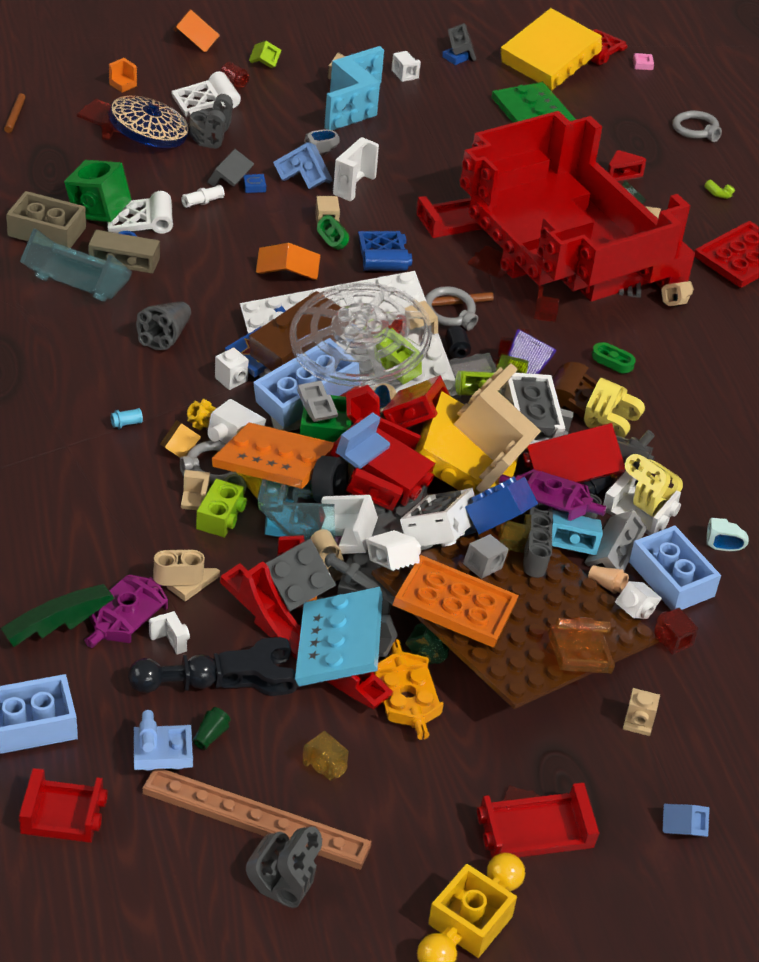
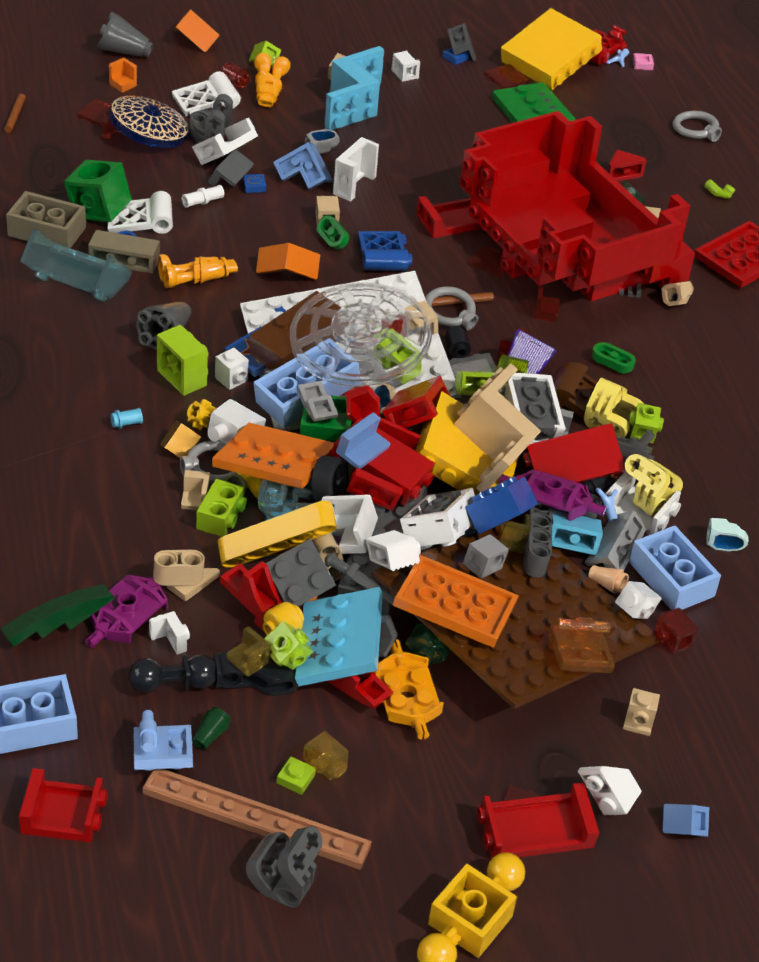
none -> dark grey cone [97,12,154,58]
none -> lime brick [157,324,209,396]
none -> light orange piece [158,254,238,288]
none -> white panel [192,118,258,165]
none -> yellow beam [217,501,337,568]
none -> clear yellow panel [226,626,271,676]
none -> light orange piece [254,53,290,107]
none -> yellow head [263,602,304,636]
none -> lime brick [263,621,313,670]
none -> lime plate [277,757,316,795]
none -> clear red piece [485,64,530,89]
none -> white slope [578,766,642,815]
none -> light blue bar [595,488,618,522]
none -> light blue bar [606,49,629,67]
none -> red bush [608,25,626,40]
none -> lime brick [628,403,664,444]

